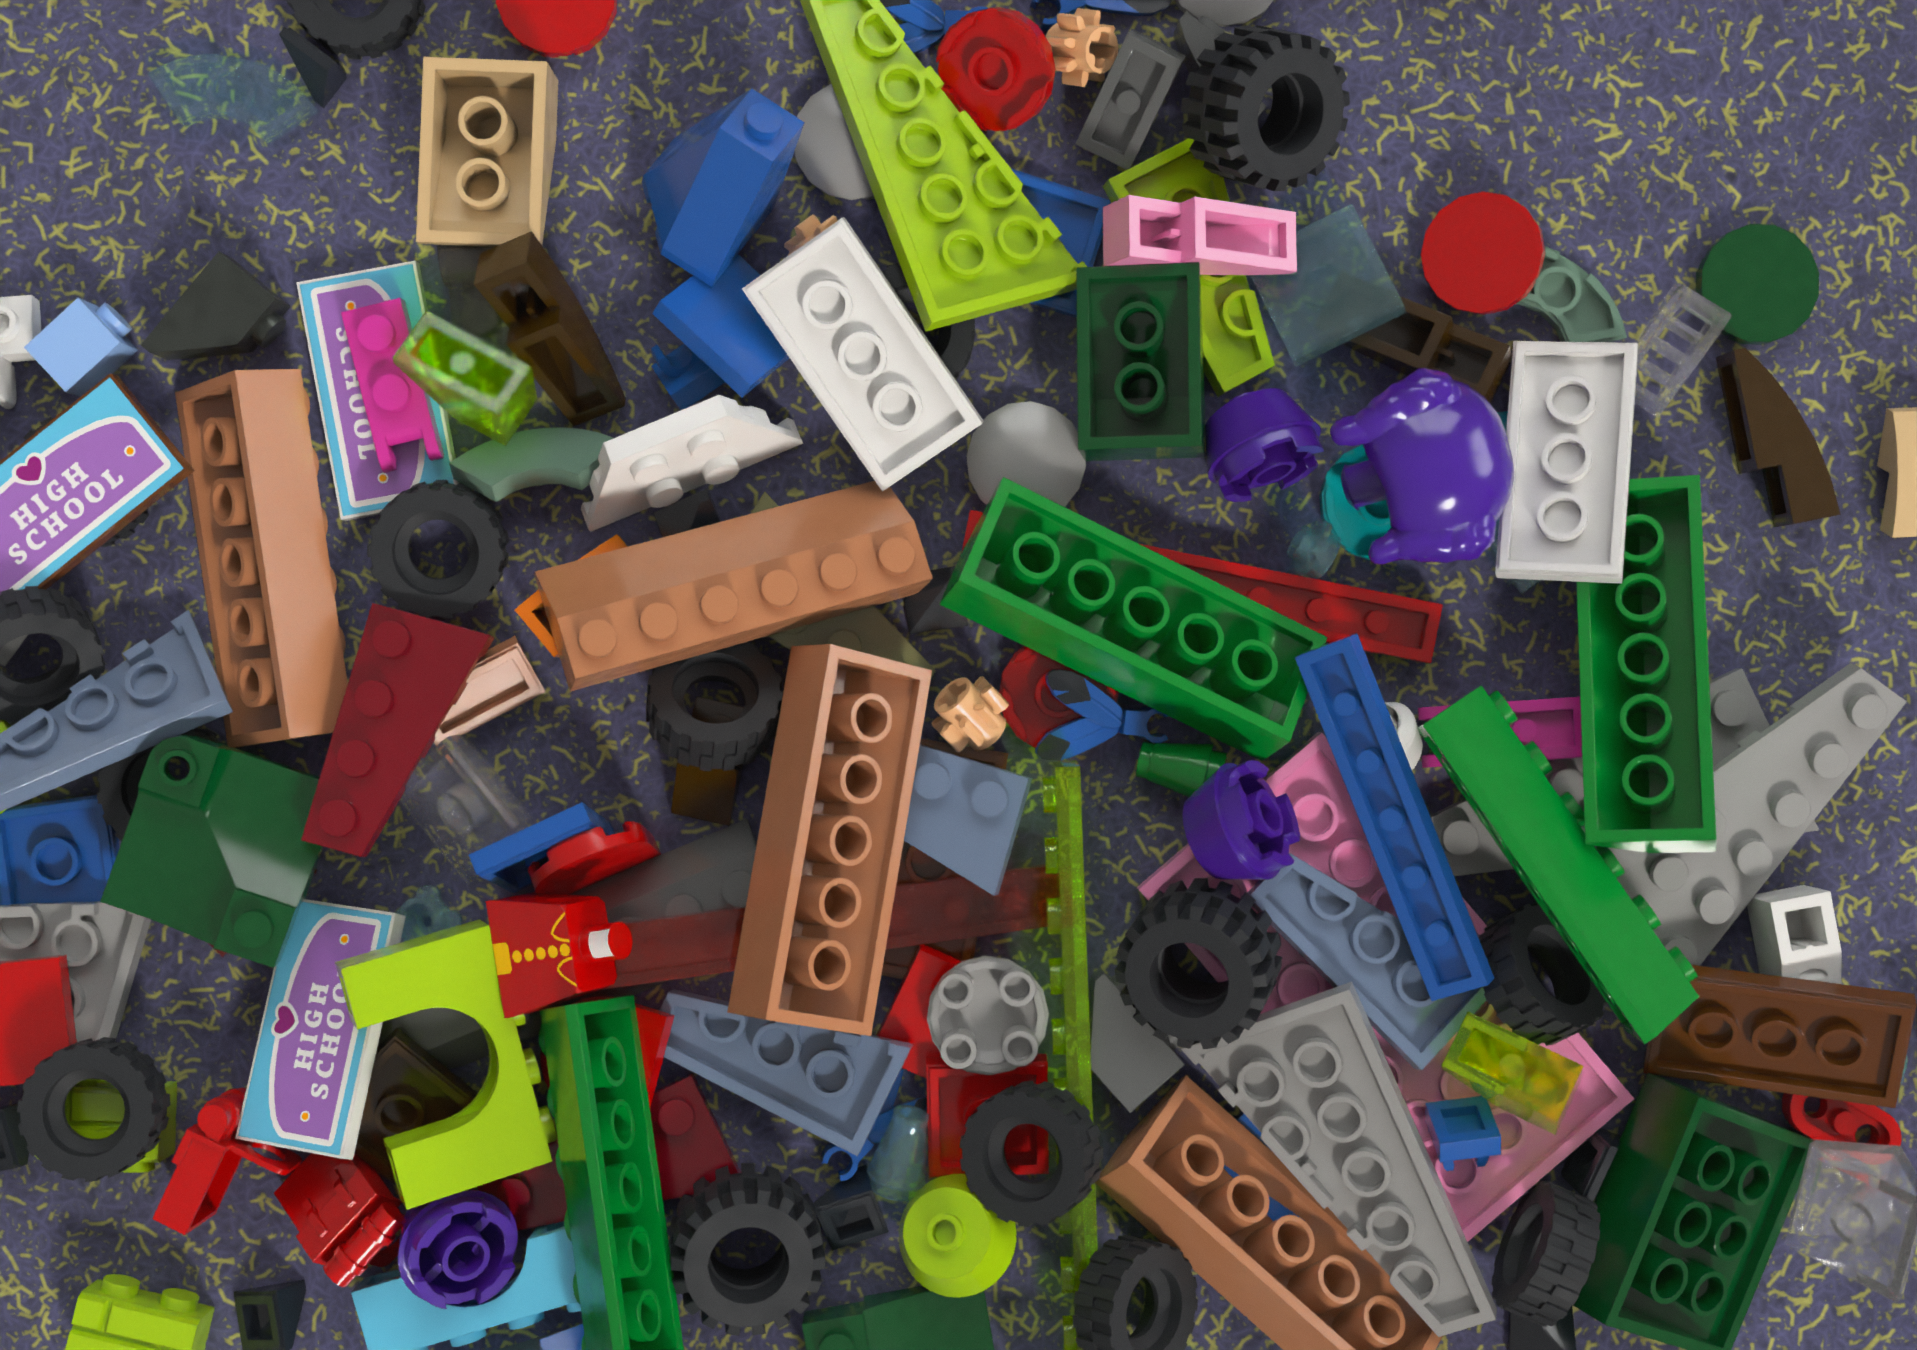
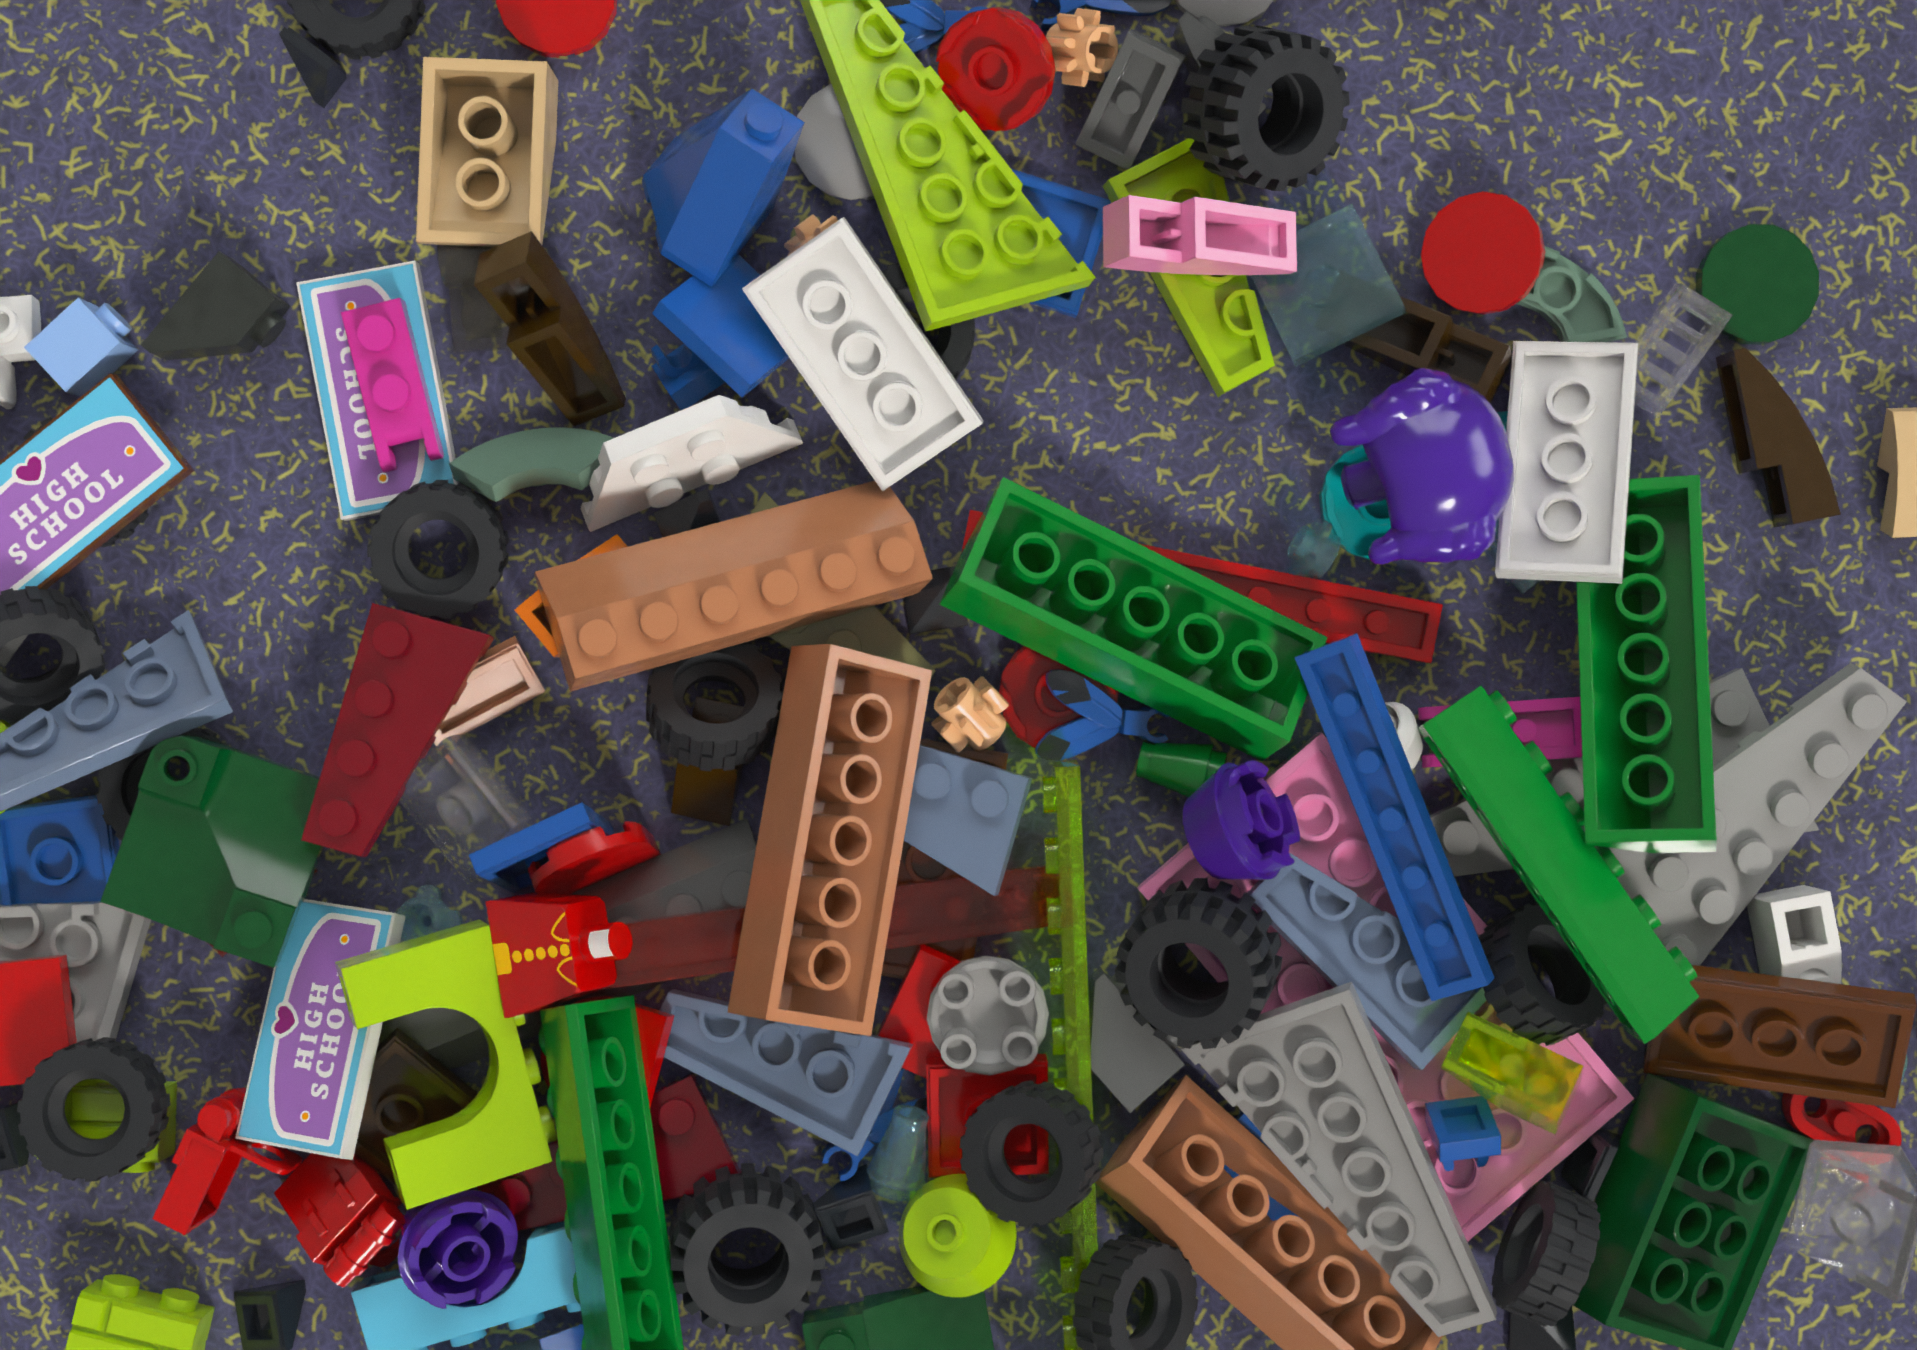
clear light blue tile [147,54,319,144] -> none
nougat slope [175,369,348,748] -> none
clear neon green slope [392,310,538,446] -> none
light grey dish [966,401,1086,507] -> none
dark green slope [1076,262,1206,461] -> none
dark purple cone [1205,388,1324,502] -> none

